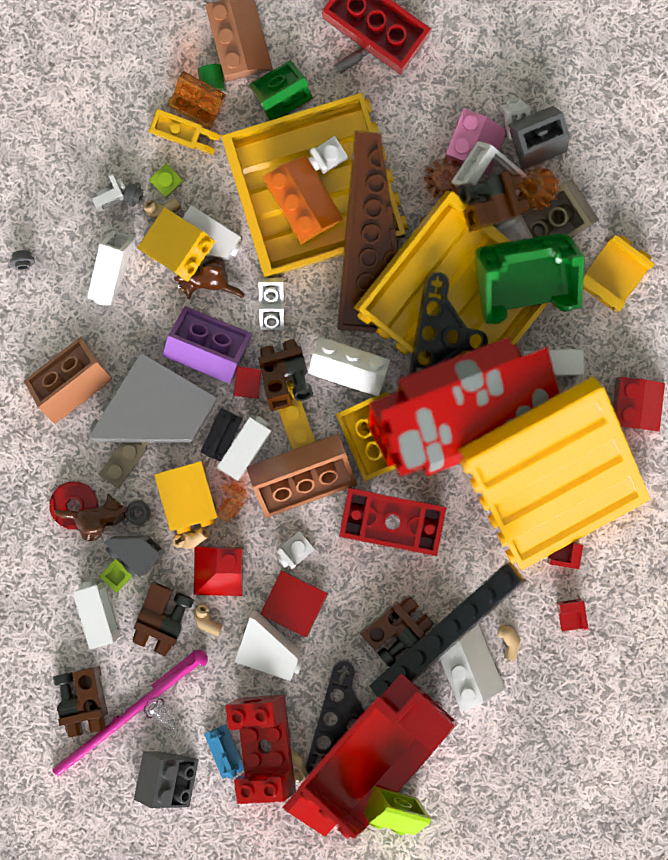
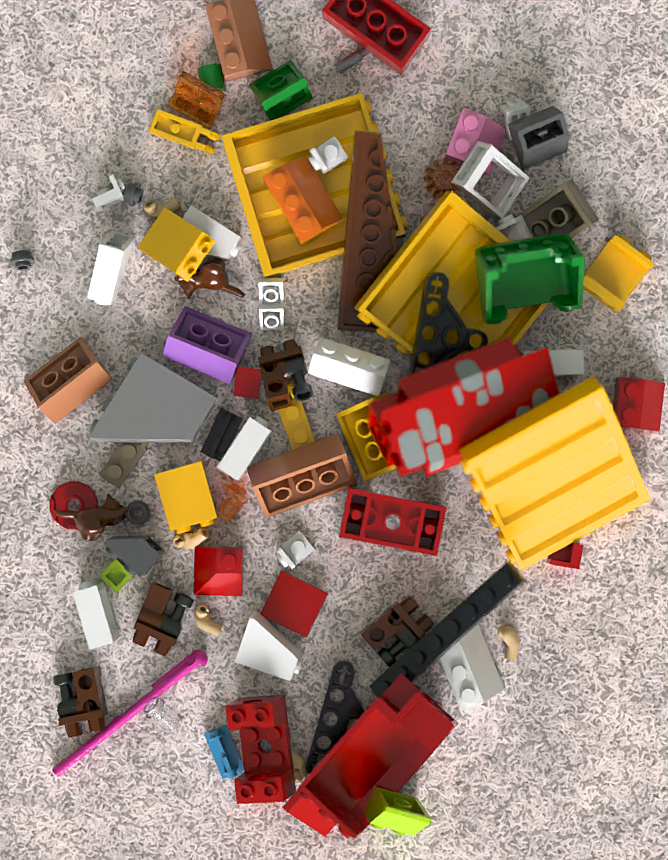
dark grey slope [134,751,199,808] -> none
lime plate [149,163,184,198] -> none
reddish brown hips [458,171,530,232] -> none
clear orange gear [518,166,561,210] -> none
red panel [557,599,589,631] -> none

